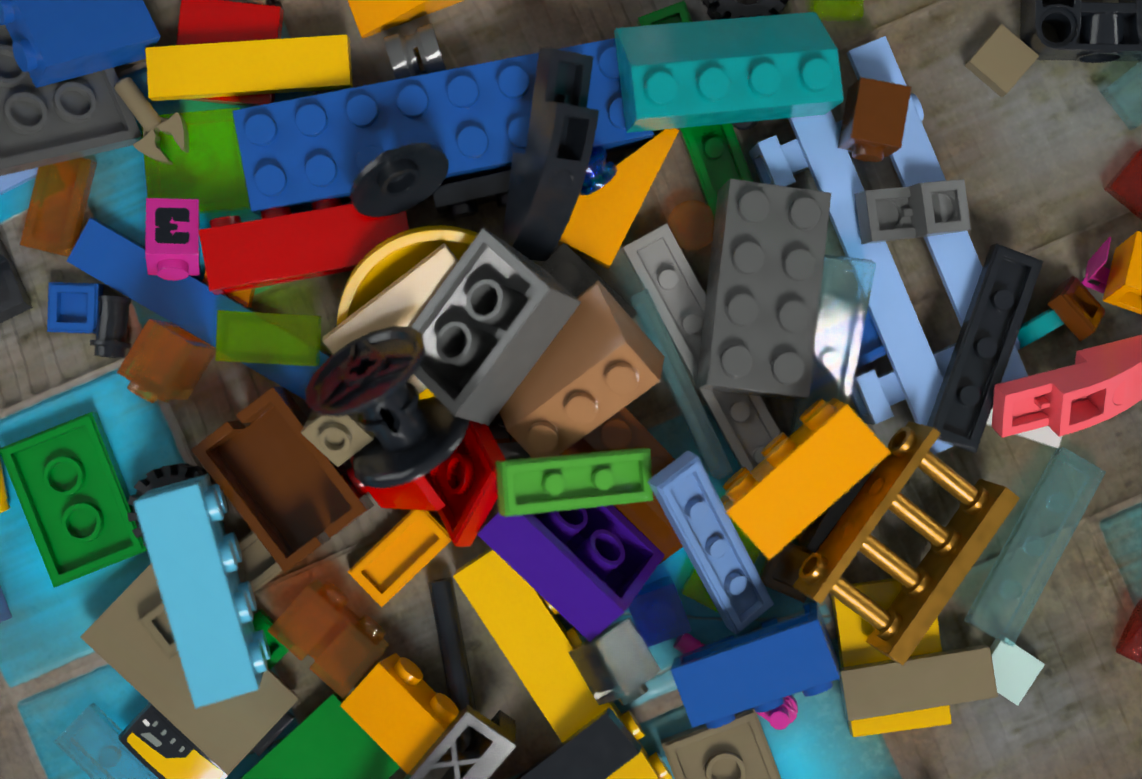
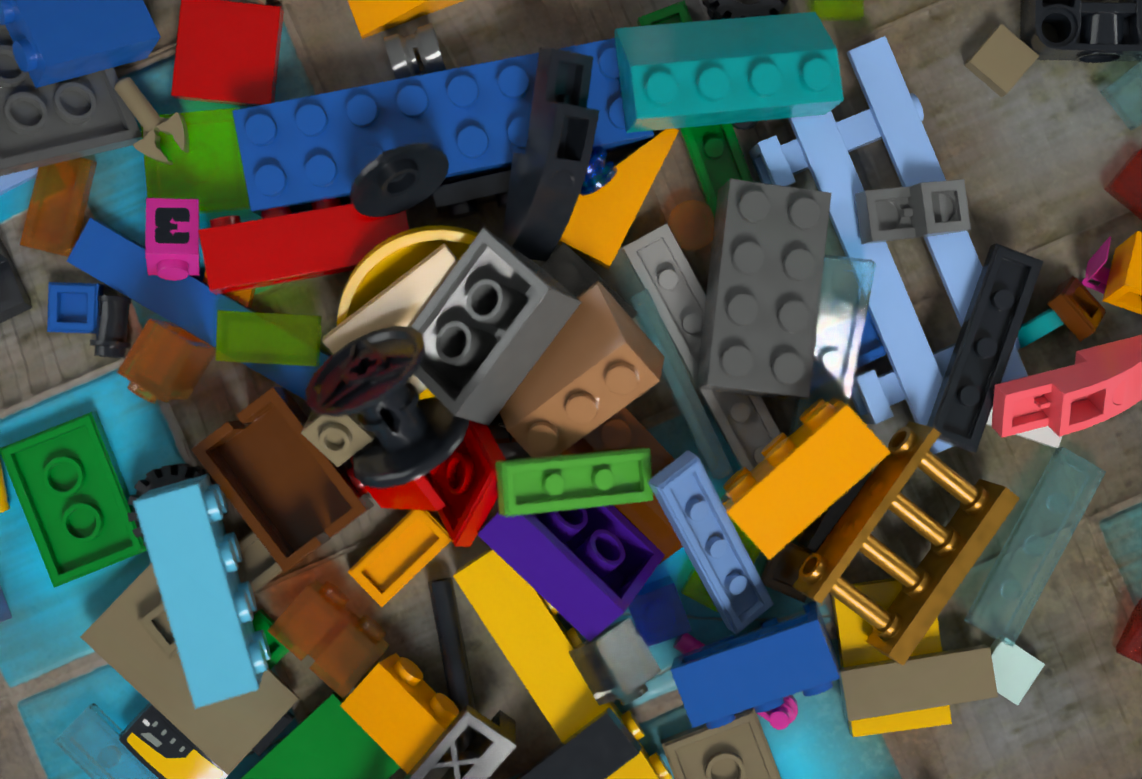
yellow tile [145,35,353,101] -> none
reddish brown brick [838,77,911,162] -> none

